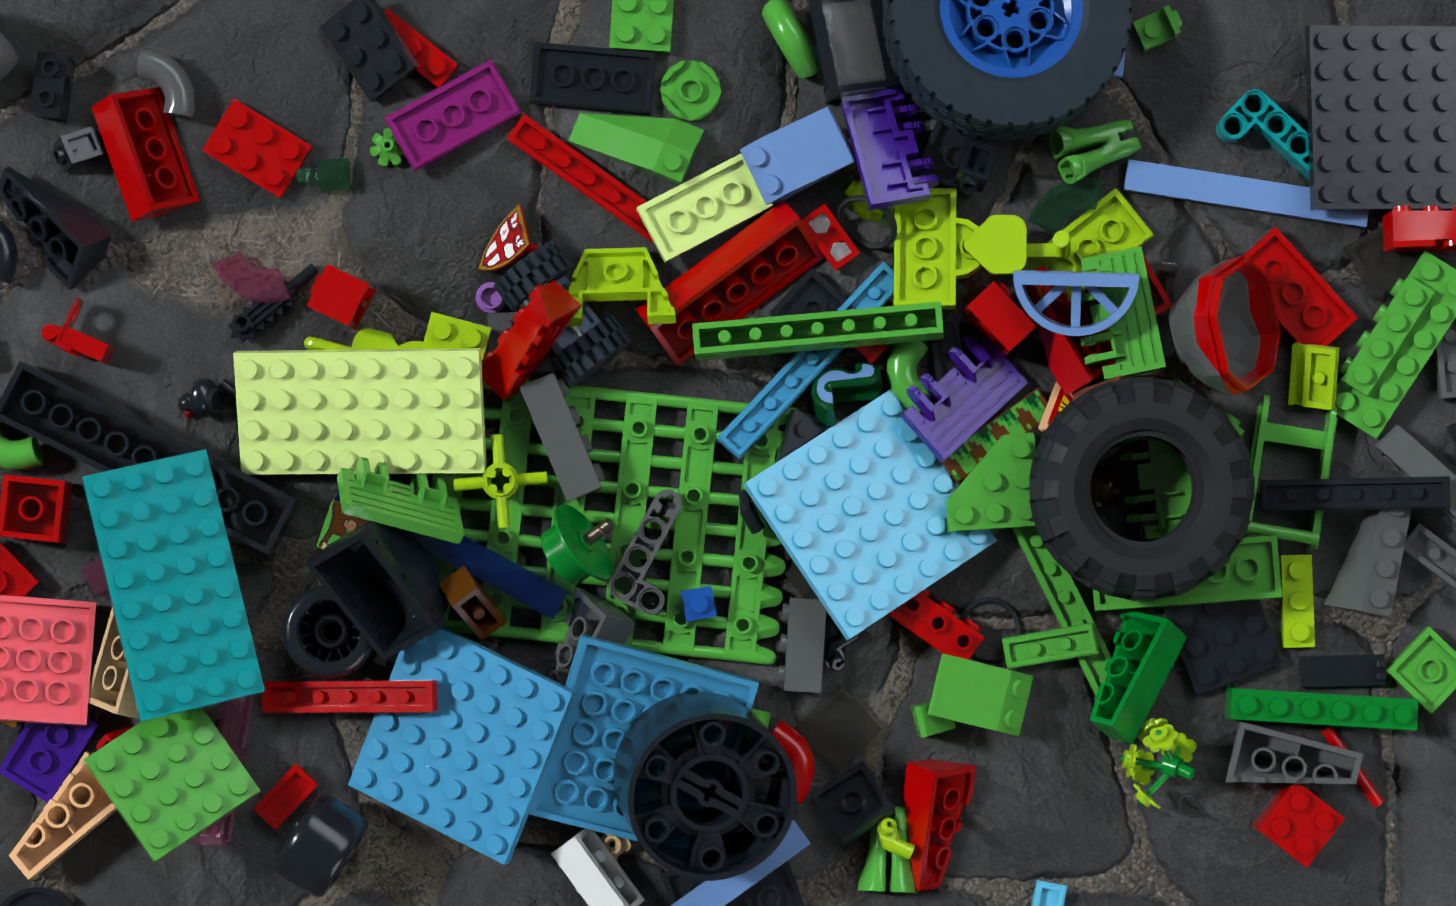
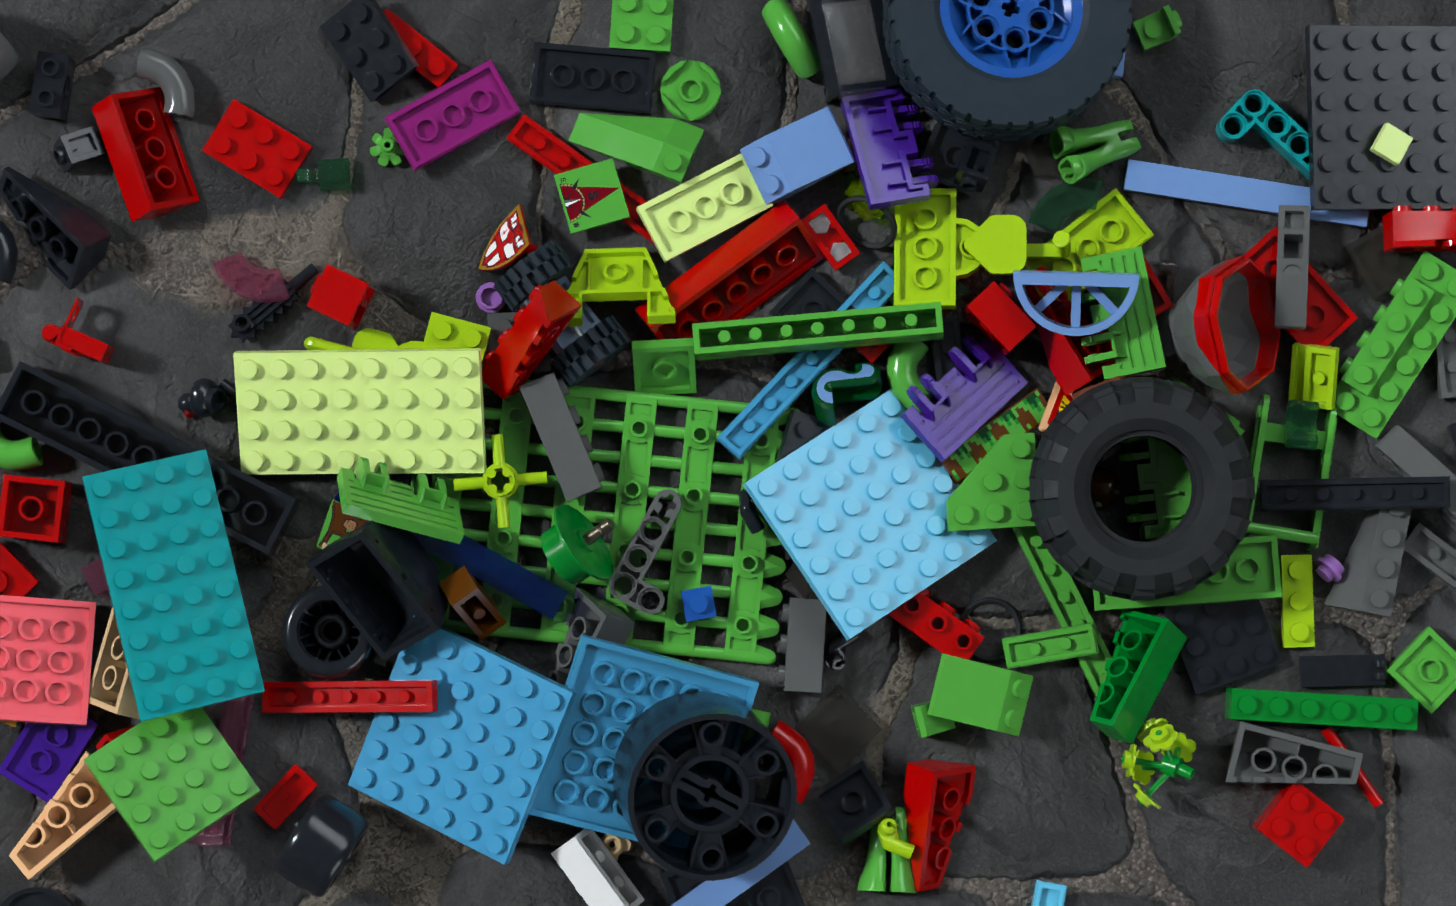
none -> bright green tile [554,158,630,235]
none -> bright green plate [632,338,697,395]
none -> dark grey slope [1275,205,1310,329]
none -> clear green bracket [1283,400,1319,450]
none -> medium lavender plate [1315,554,1345,583]
none -> yellowish green tile [1370,122,1413,166]

